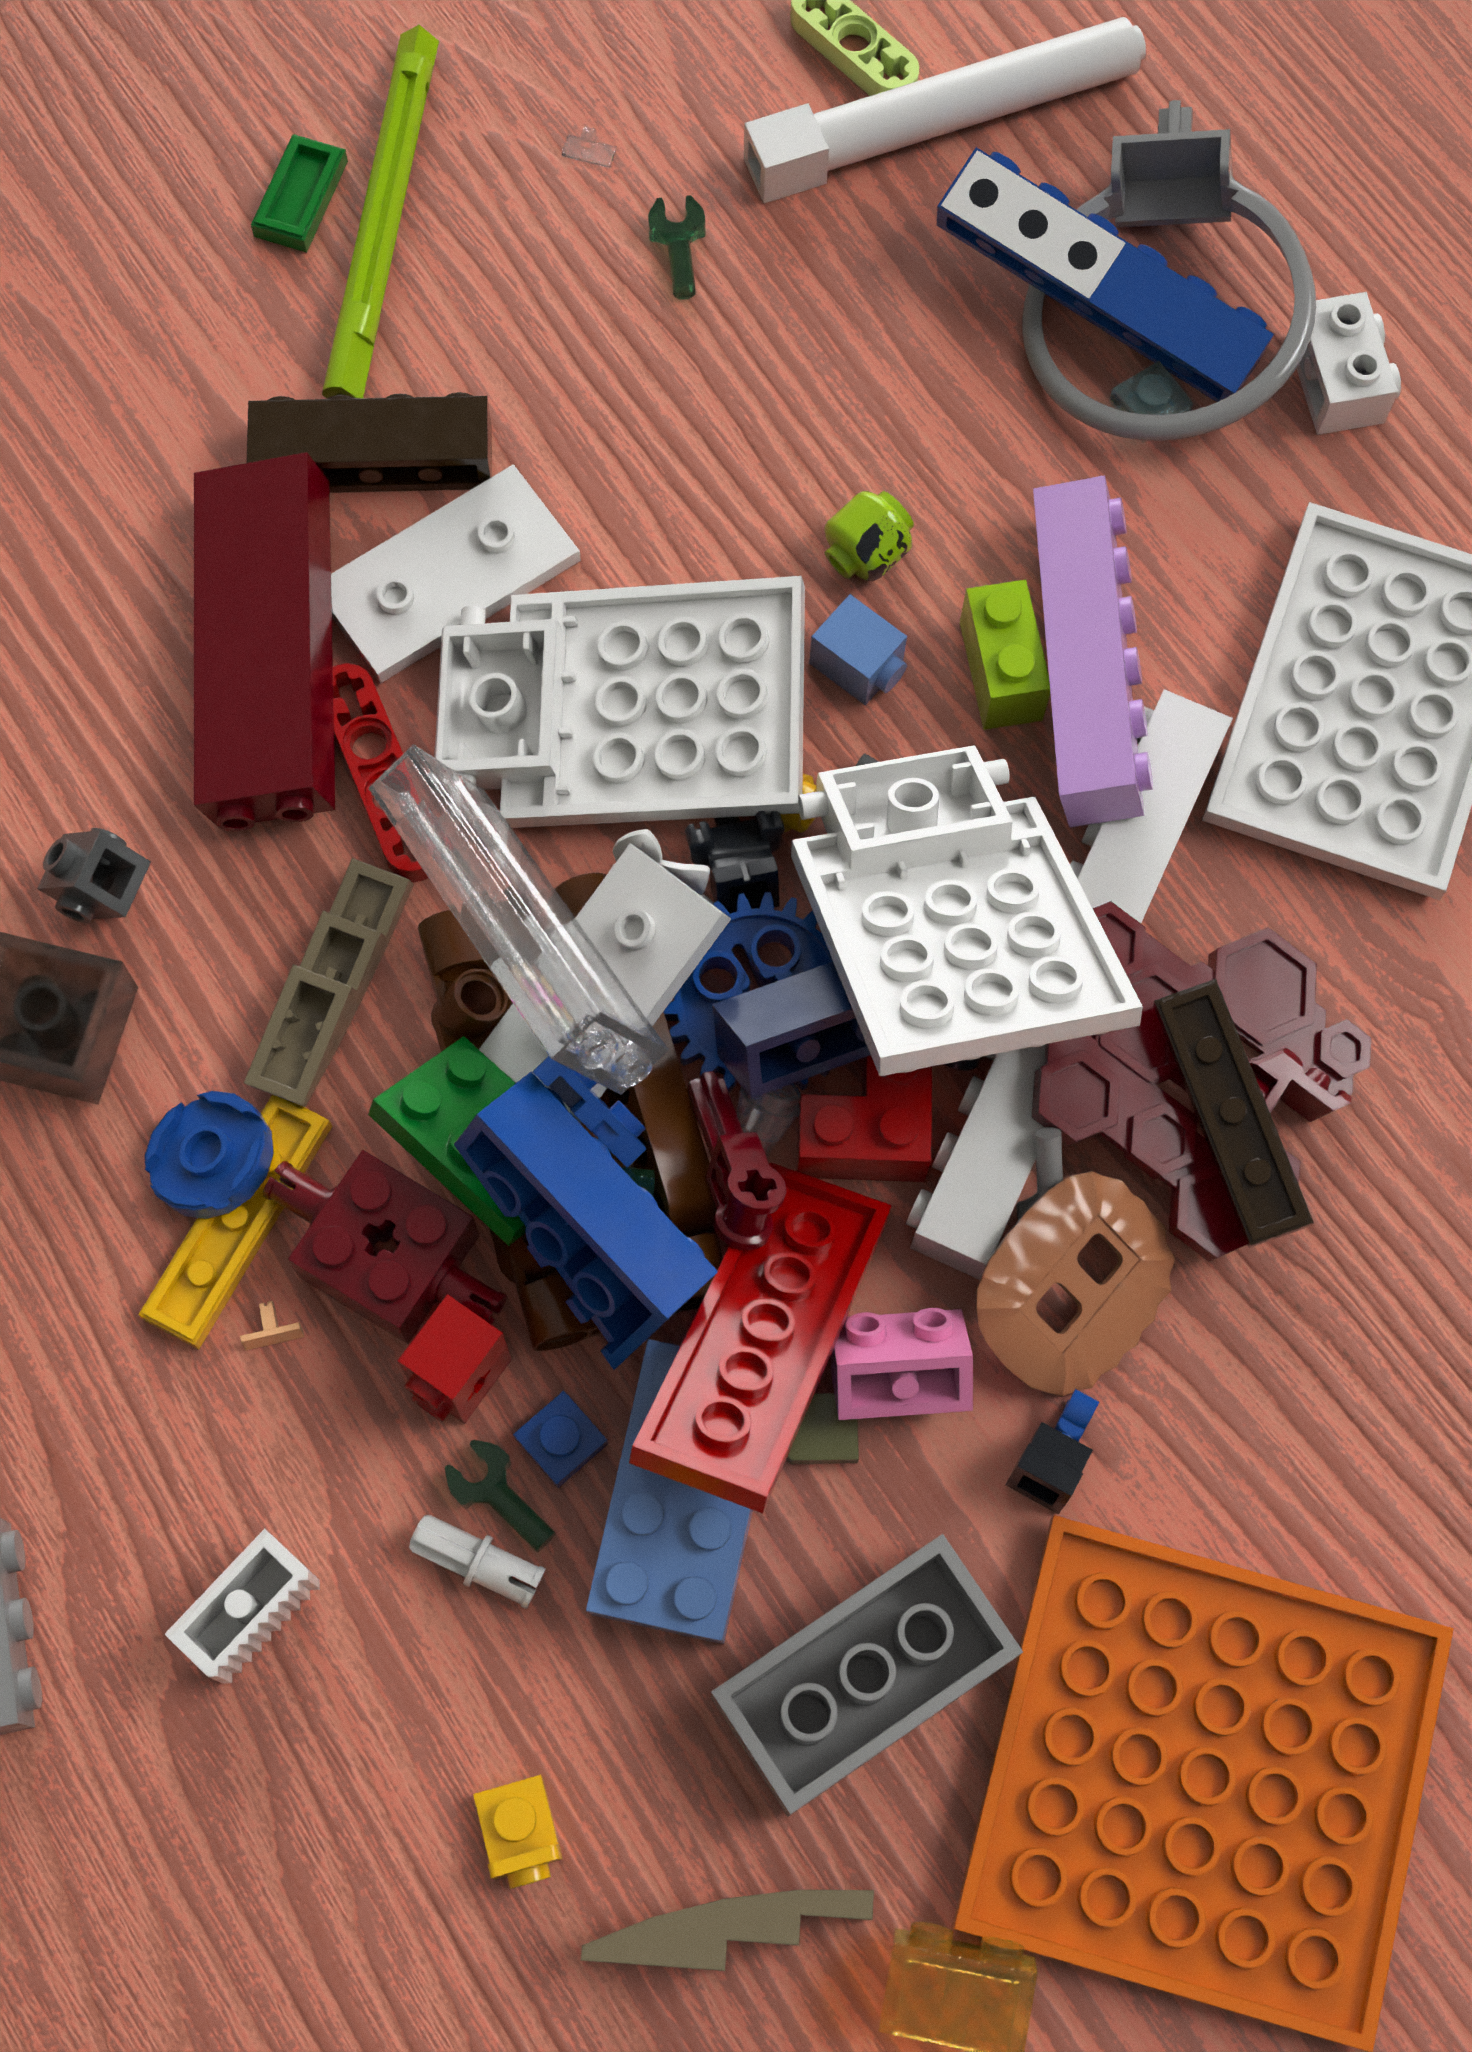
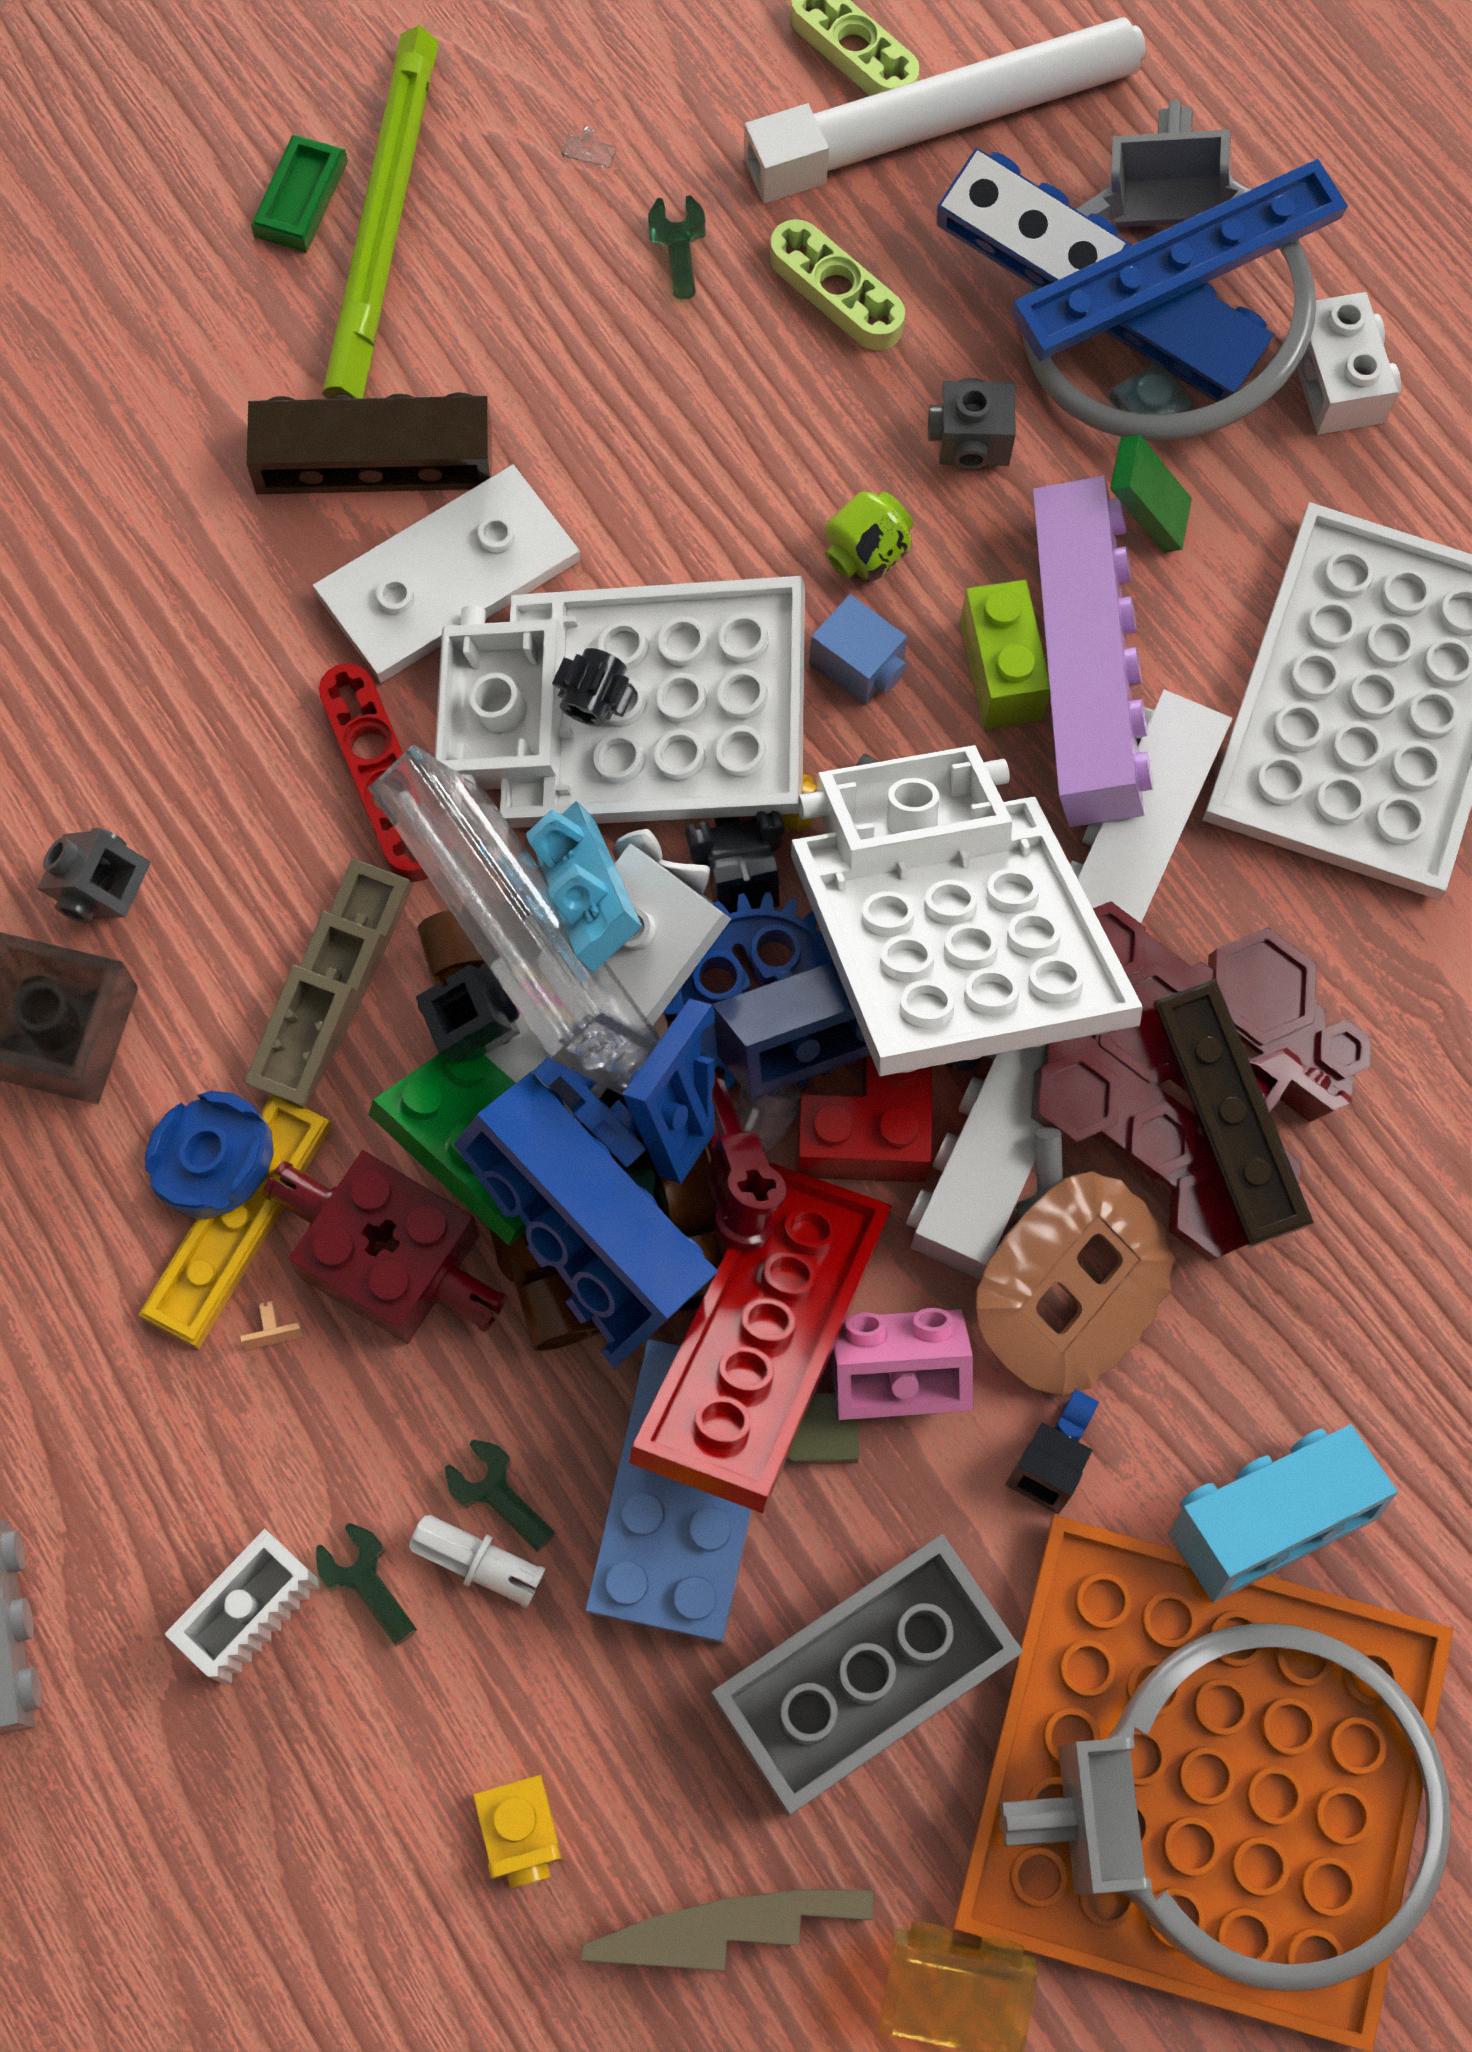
dark red brick [194,452,335,831] -> none
red brick [397,1294,512,1424] -> none
blue plate [513,1390,608,1488] -> none
none -> clear green bar [316,1523,417,1646]
none -> black piece [416,955,520,1062]
none -> medium azure hinge [526,801,642,972]
none -> black gear [552,648,635,726]
none -> blue wing [623,998,714,1184]
none -> yellowish green beam [770,219,905,351]
none -> dark grey brick [928,378,1016,469]
none -> light grey brick [999,1623,1451,1991]
none -> blue plate [1010,158,1348,362]
none -> green tile [1110,434,1192,552]
none -> medium azure brick [1168,1424,1398,1603]

